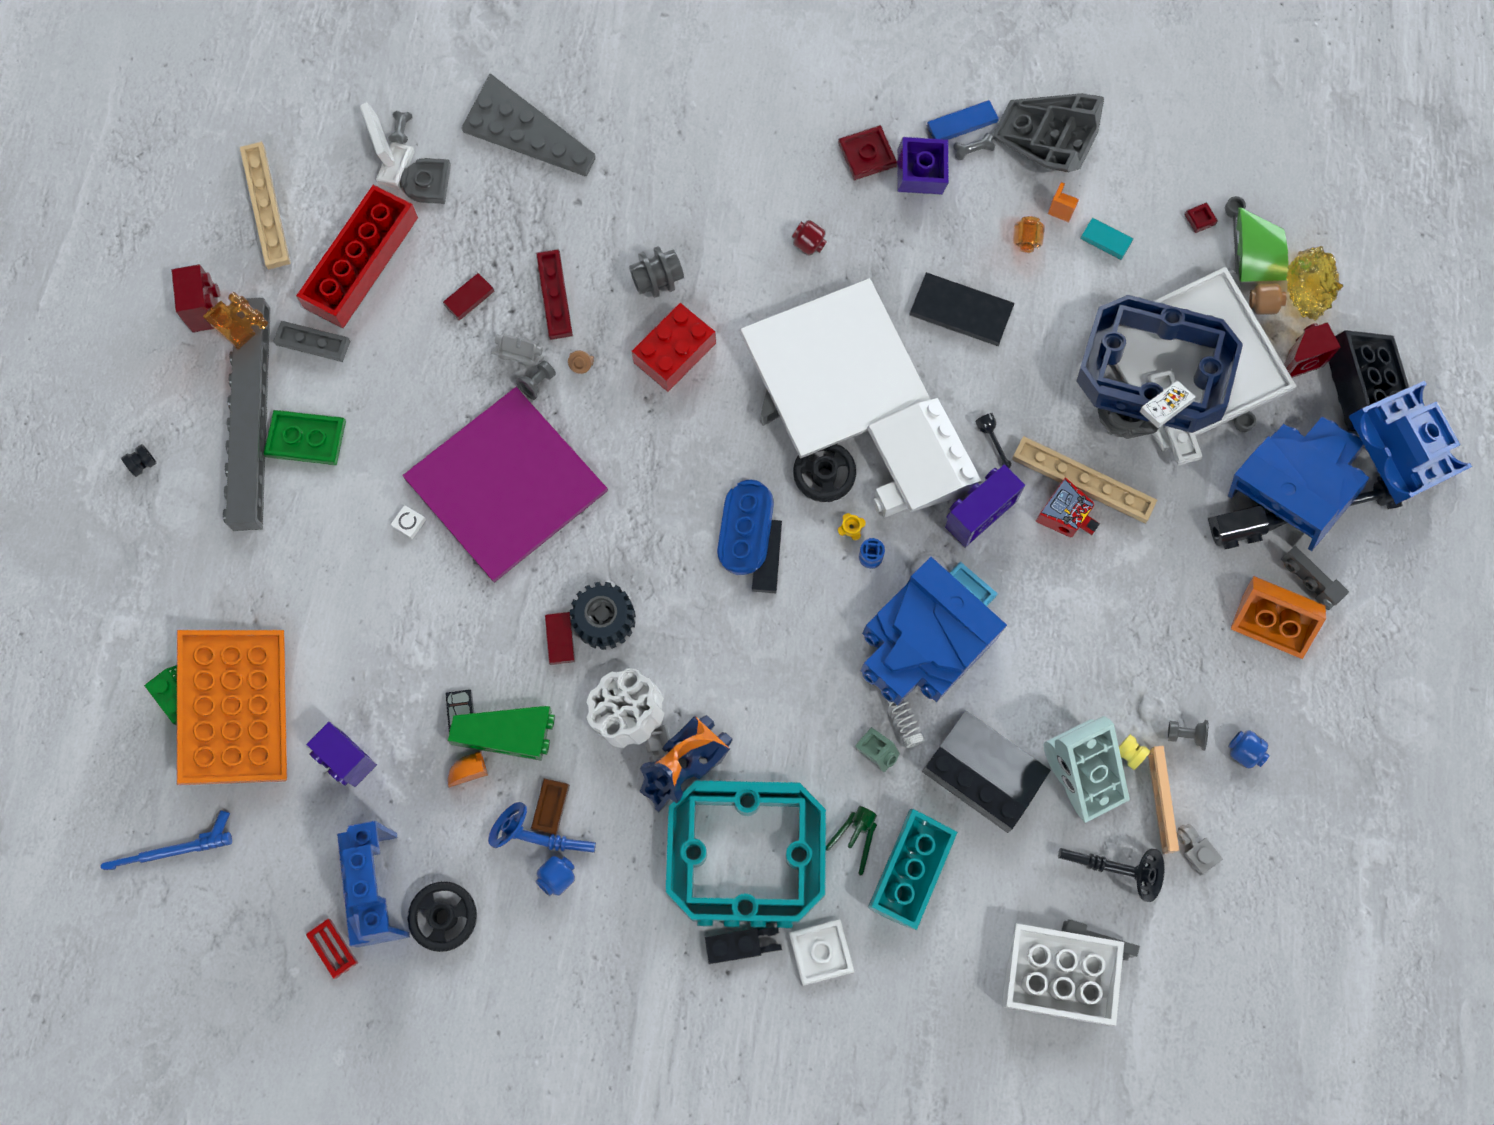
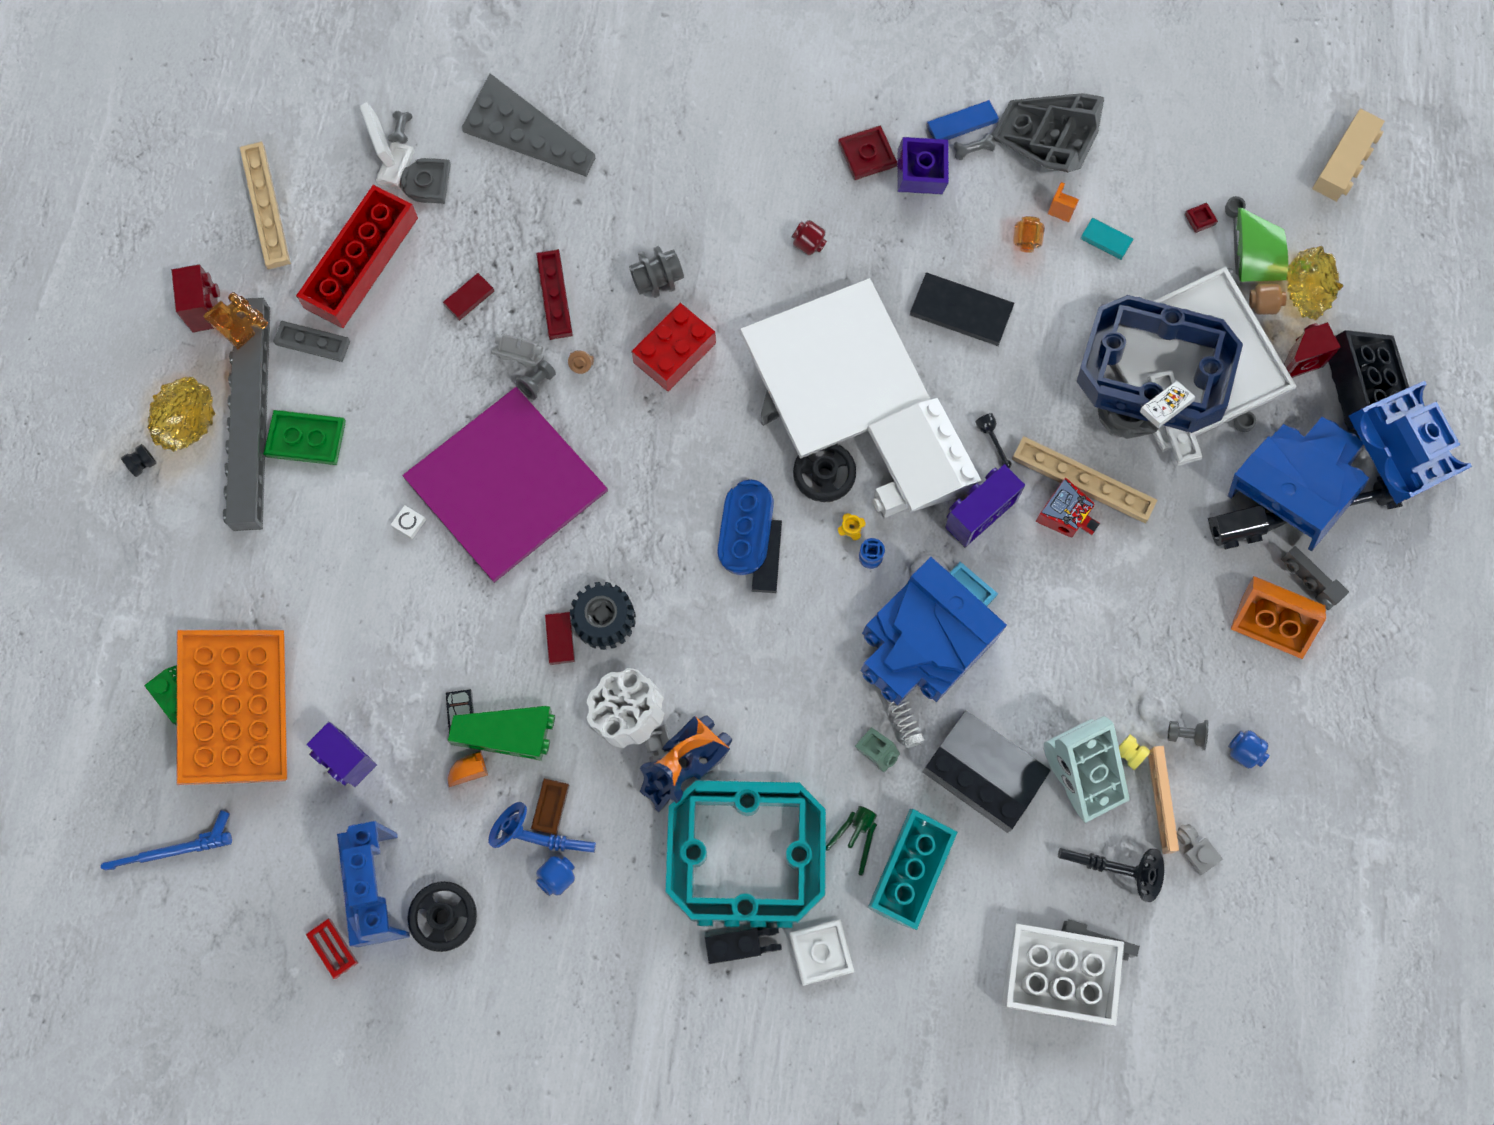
none -> clear yellow hair [147,377,215,452]
none -> tan brick [1312,108,1385,202]

